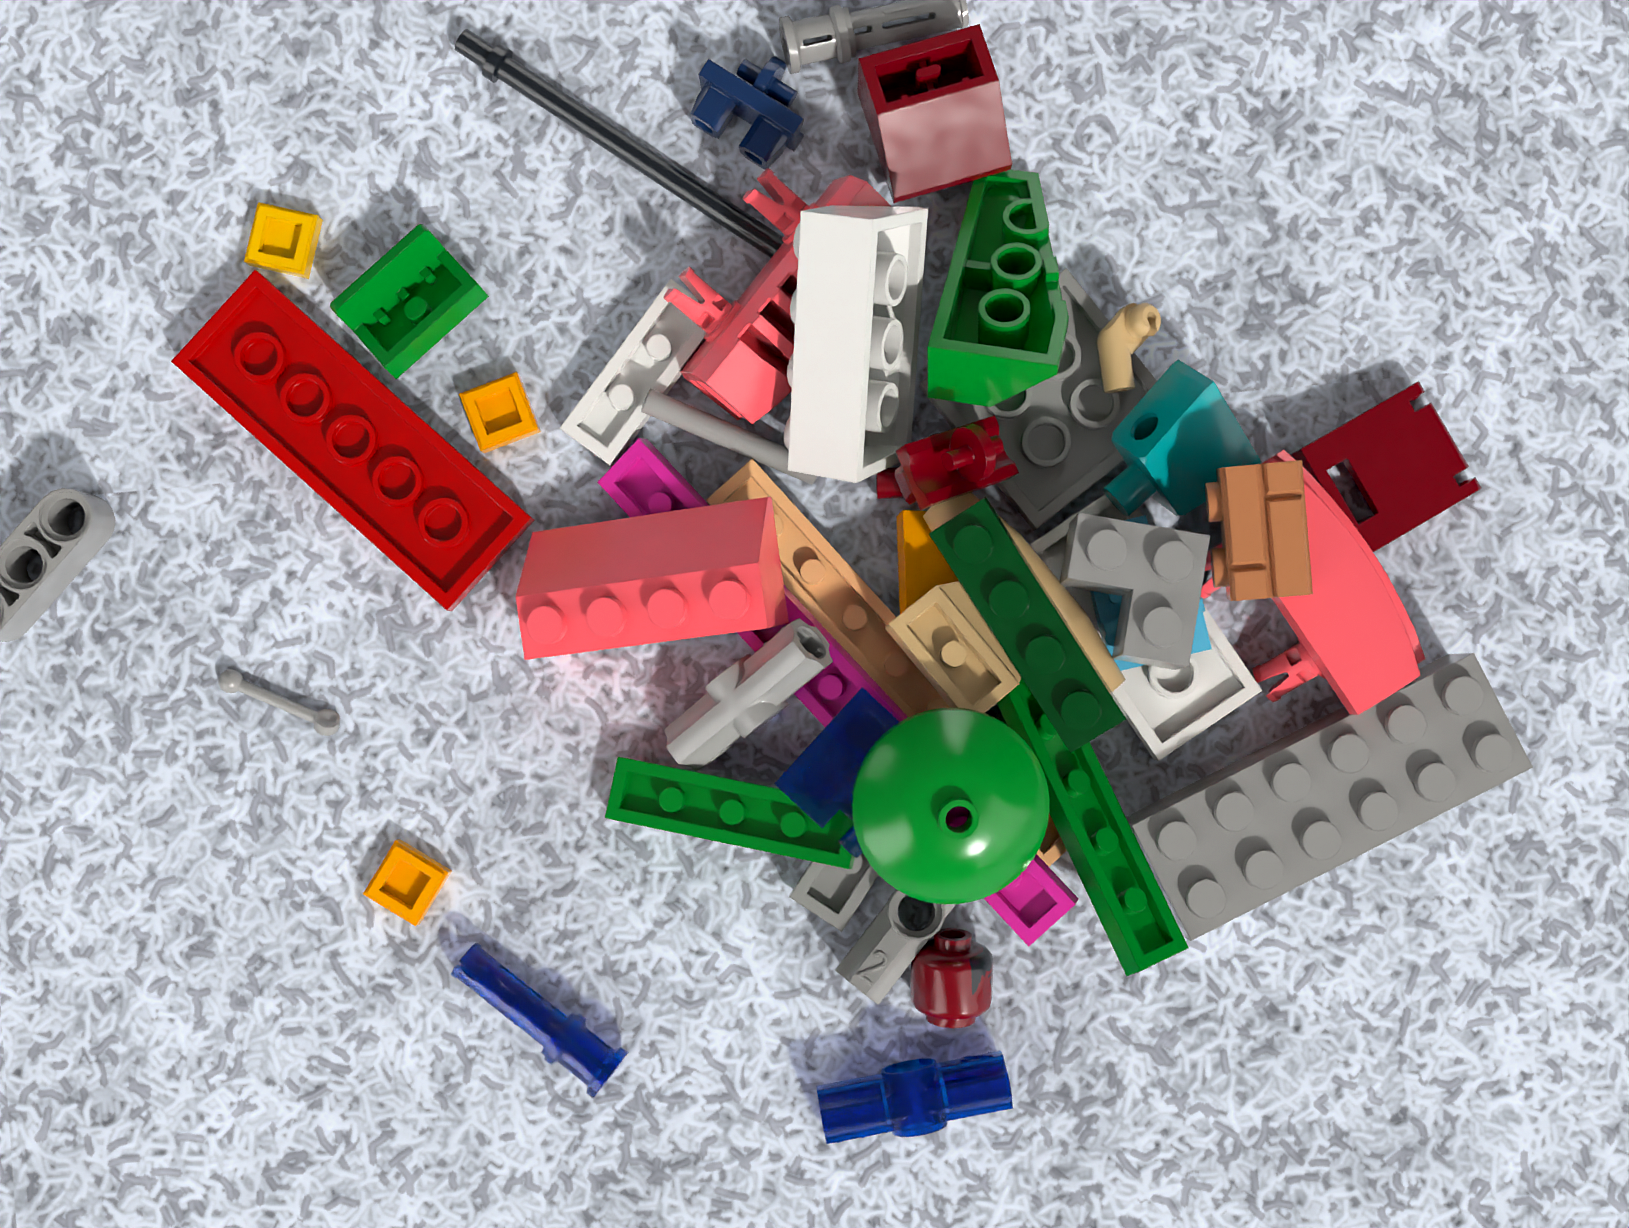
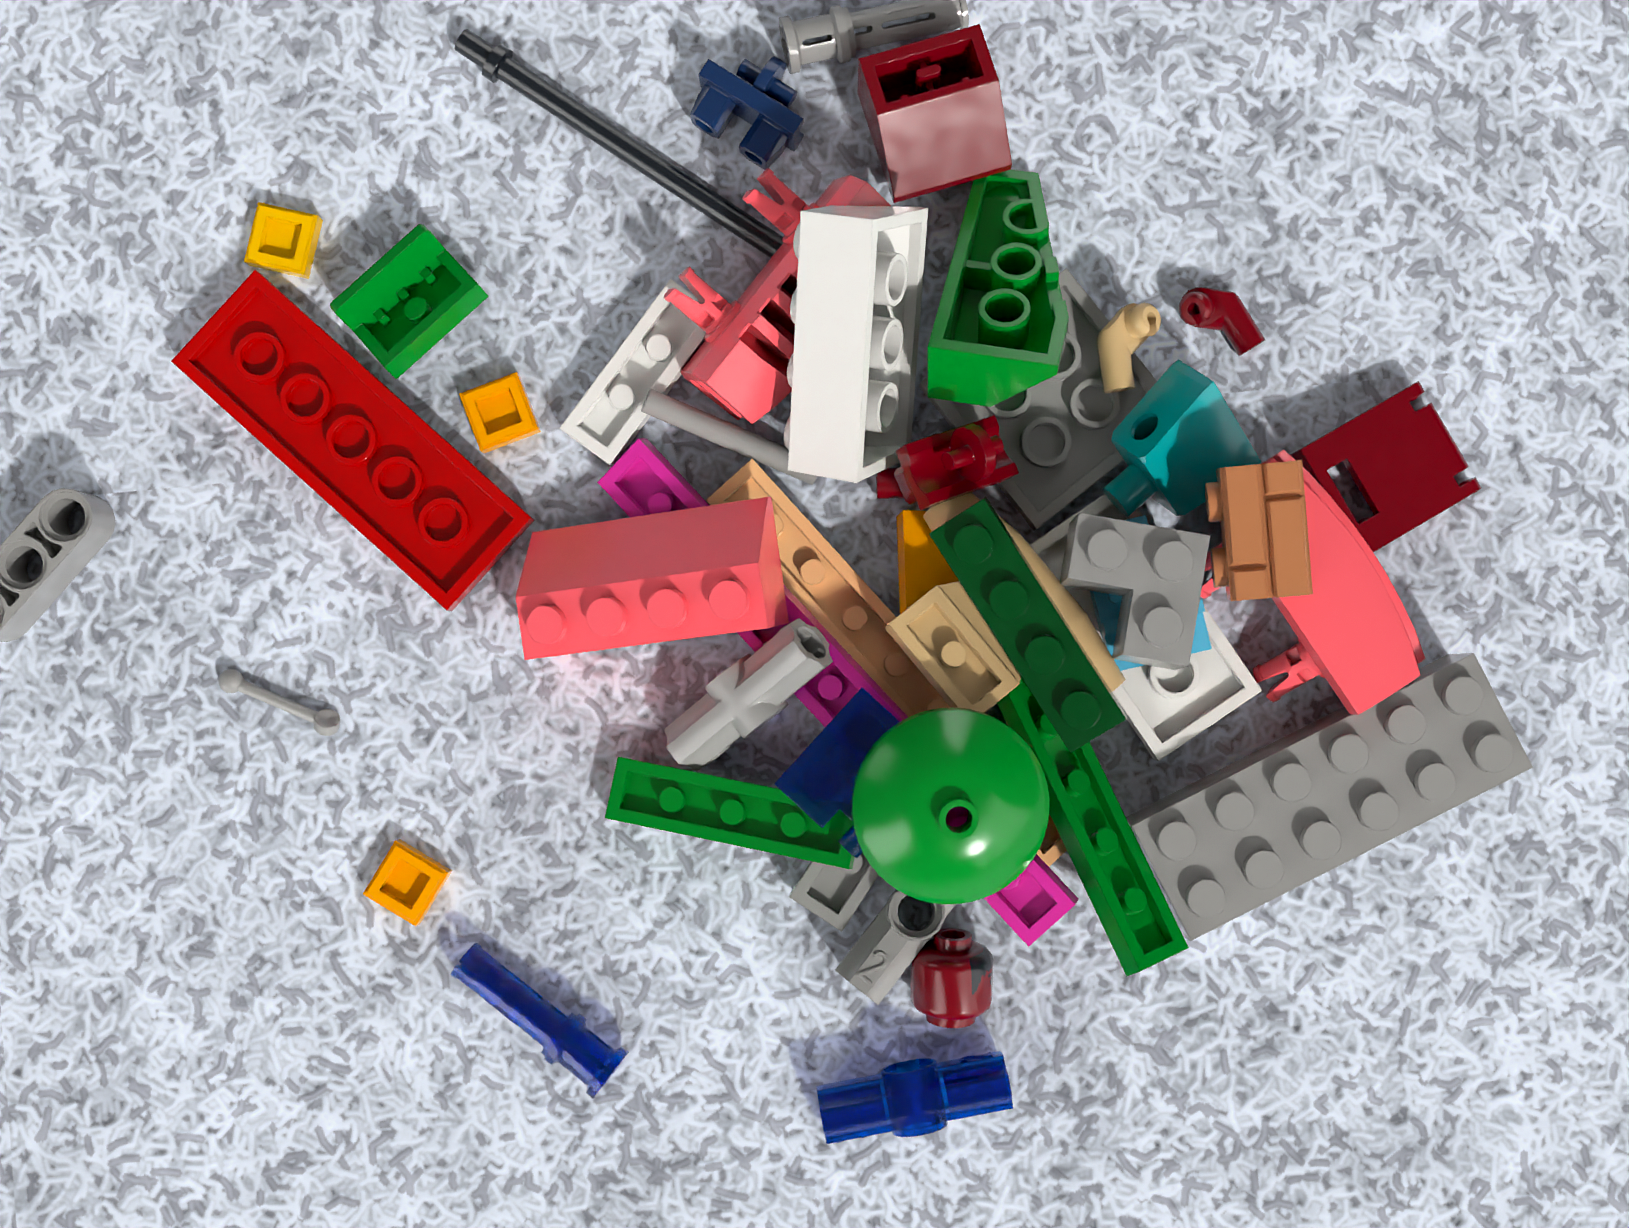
none -> dark red arm [1178,287,1265,356]

